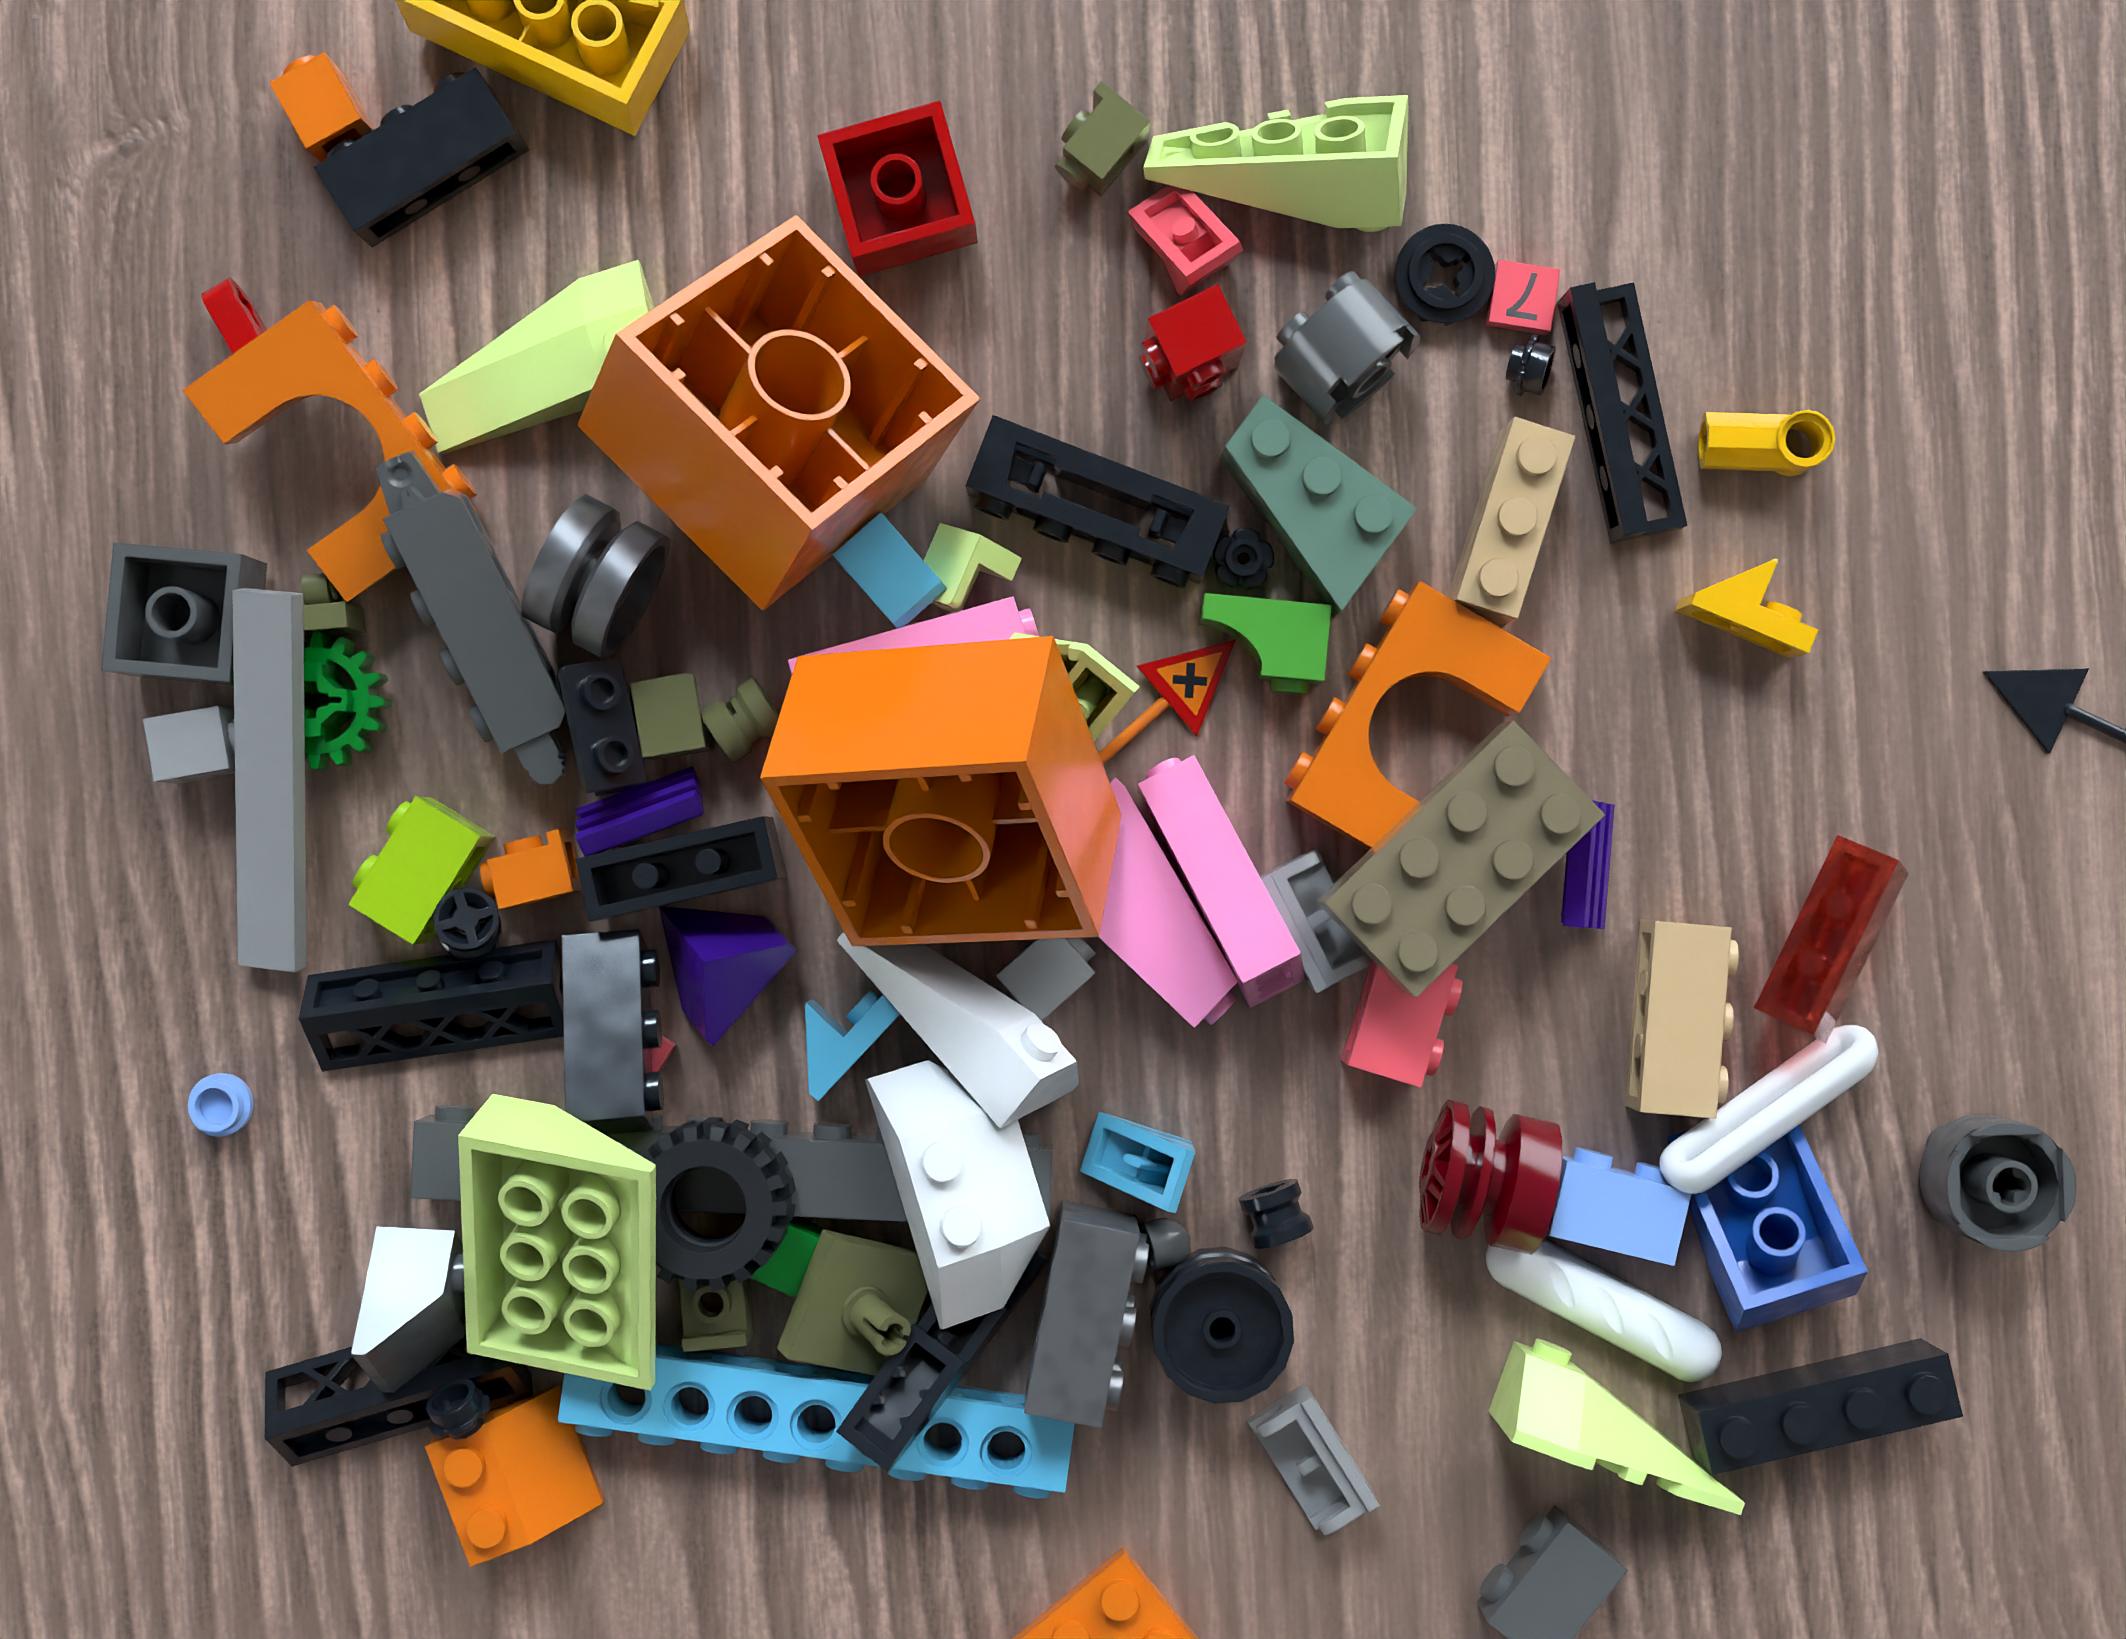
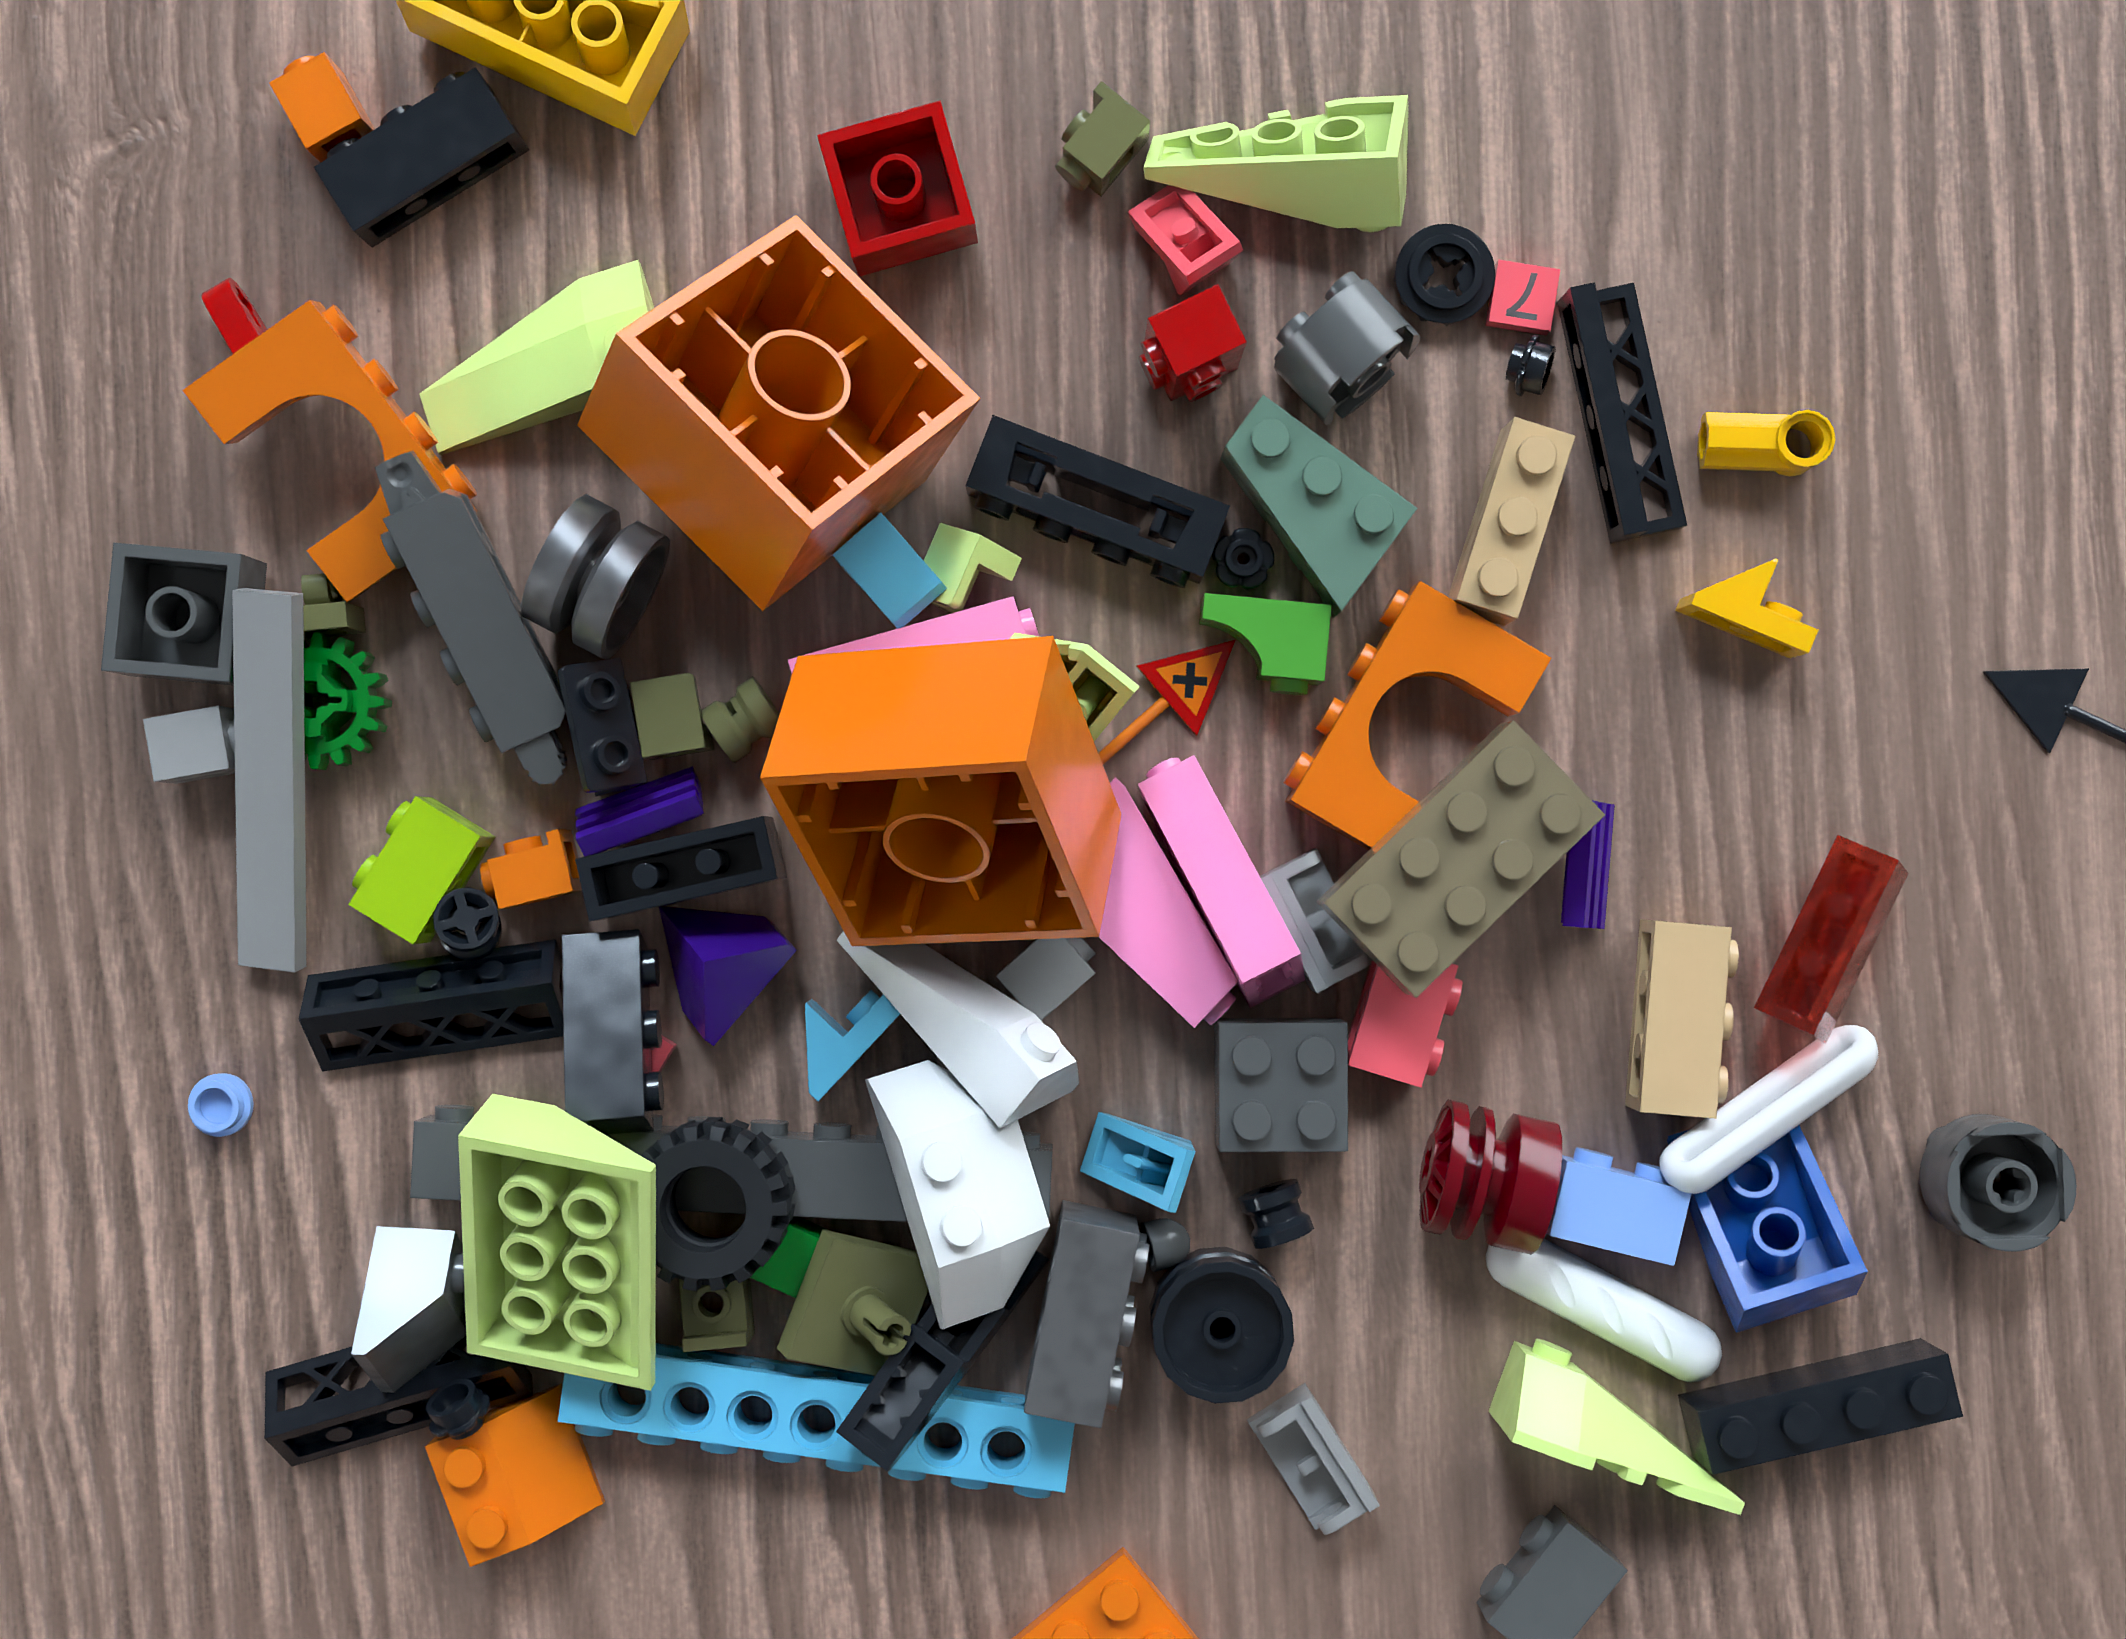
none -> dark grey brick [1214,1018,1348,1152]

